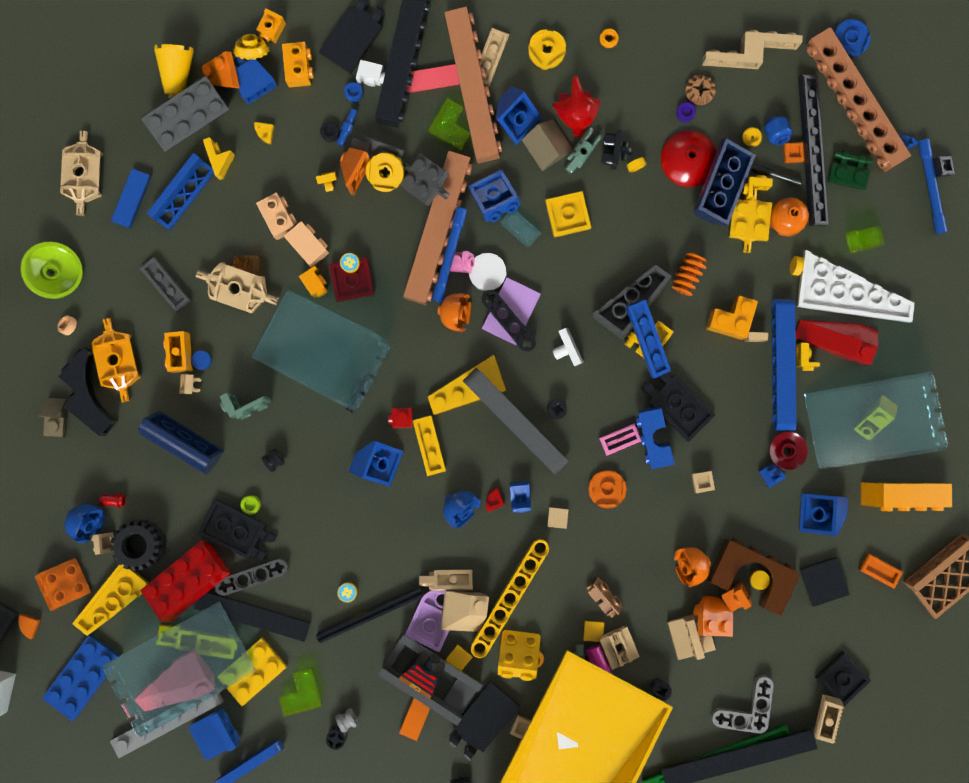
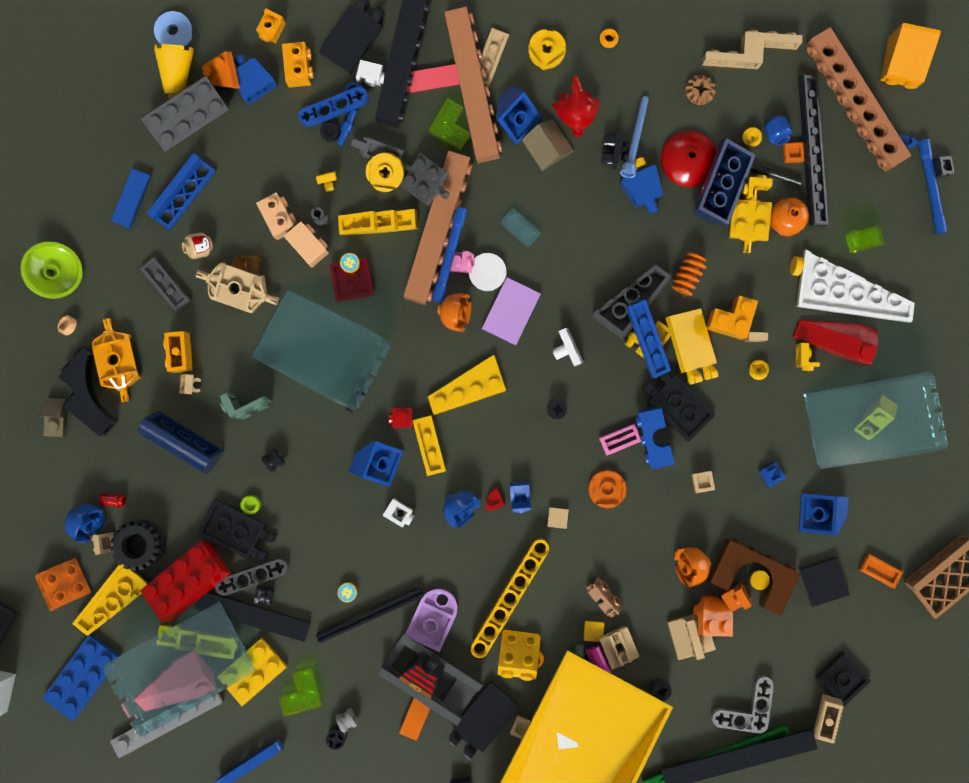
orange tile [19,614,41,640] -> none
tan plate [60,131,103,216] -> none
blue bracket [189,707,241,760] -> none
blue tile [191,351,212,370] -> none
yellow slope [203,137,235,180] -> none
yellow piece [233,34,270,60] -> none
yellow tile [254,122,274,145] -> none
light orange brick [299,266,328,298] -> none
orange slope [340,147,370,196] -> none
tan hinge [419,570,473,591] -> none
tan slope [441,590,489,632] -> none
yellow tile [445,644,473,671] -> none
dark grey beam [463,367,569,475] -> none
blue plate [468,169,520,222] -> none
black beam [482,290,536,352] -> none
yellow plate [545,191,591,238] -> none
sand green hinge [564,126,602,173] -> none
dark purple tile [676,102,696,123] -> none
dark red dish [769,432,808,470] -> none
blue beam [771,299,796,431] -> none
dark green plate [827,150,873,190] -> none
blue tile [833,19,871,58] -> none
light orange wedge [861,482,952,511] -> none
none -> light blue tile [154,11,193,47]
none -> tan head [182,232,213,259]
none -> black wheel [254,585,274,606]
none -> blue beam [298,87,369,127]
none -> dark grey pin [311,207,329,227]
none -> yellow slope [338,209,418,235]
none -> white brick [383,498,414,528]
none -> medium blue piece [620,96,649,178]
none -> blue torso [620,165,663,214]
none -> yellow tile [666,308,718,385]
none -> yellow tile [749,360,769,380]
none -> light orange slope [880,23,941,89]

